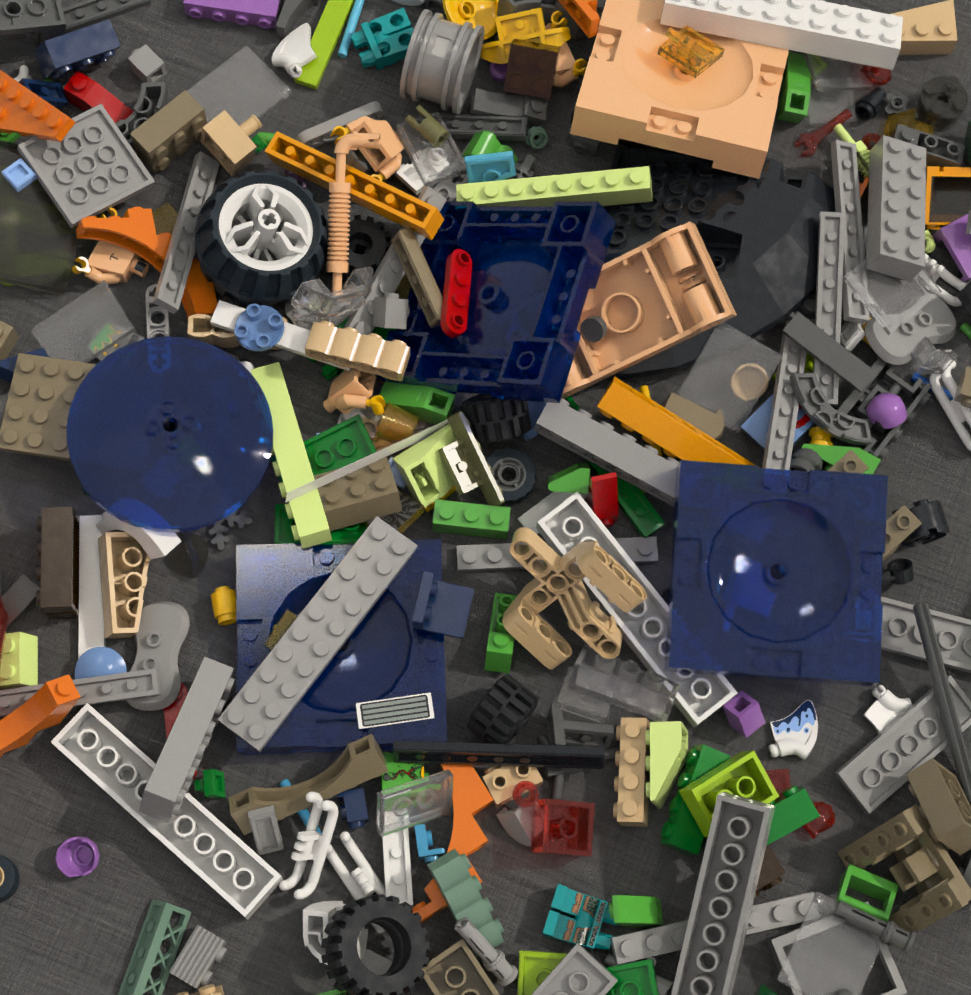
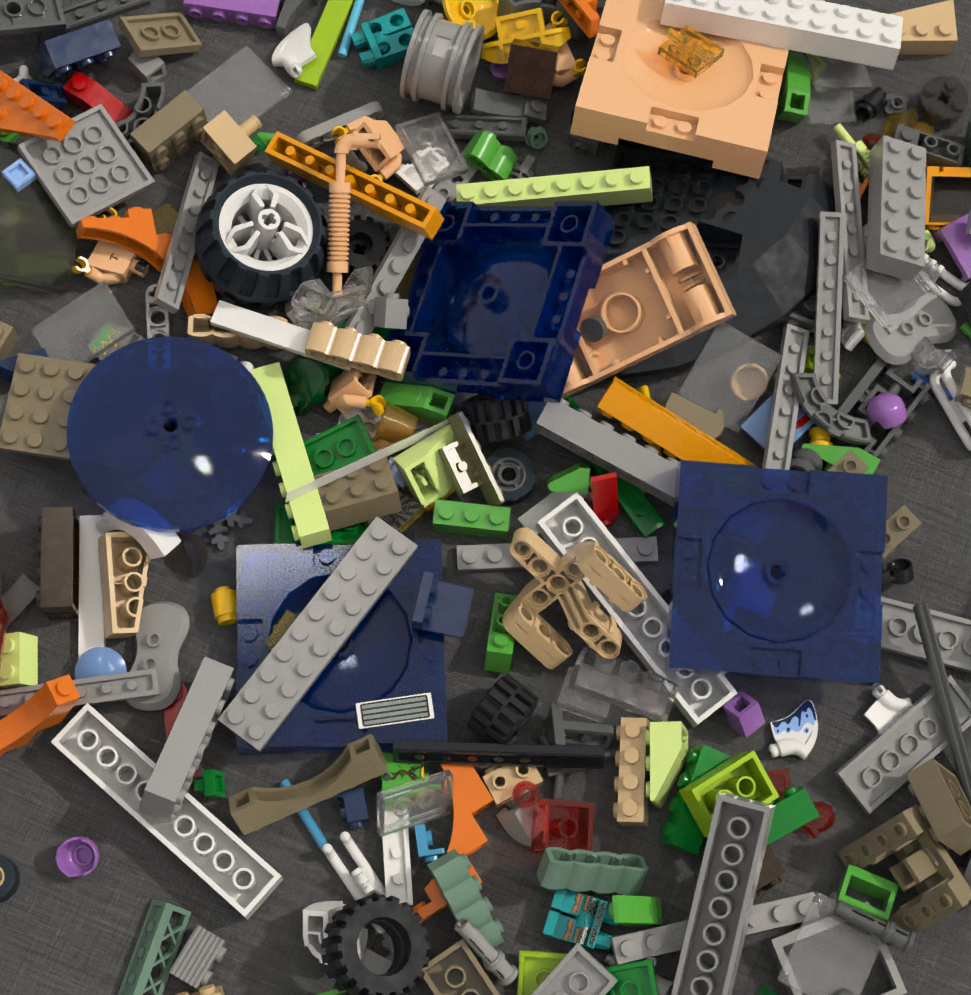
medium blue dish [234,303,284,351] -> none
light grey tile [247,805,284,855] -> none
white piece [279,792,339,900] -> none
dark tan brick [391,228,443,328] -> none
olive hinge [404,104,449,148] -> none
red plate [440,249,472,338] -> none
medium azure tile [465,151,516,183] -> none
dark grey tile [782,312,877,393] -> none
clear red piece [796,109,852,156] -> none
clear red animal [860,64,892,85] -> none
black brick [892,499,950,548] -> none
none -> dark tan plate [118,12,202,57]
none -> dark green slope [284,358,330,416]
none -> sand green brick [536,847,648,896]

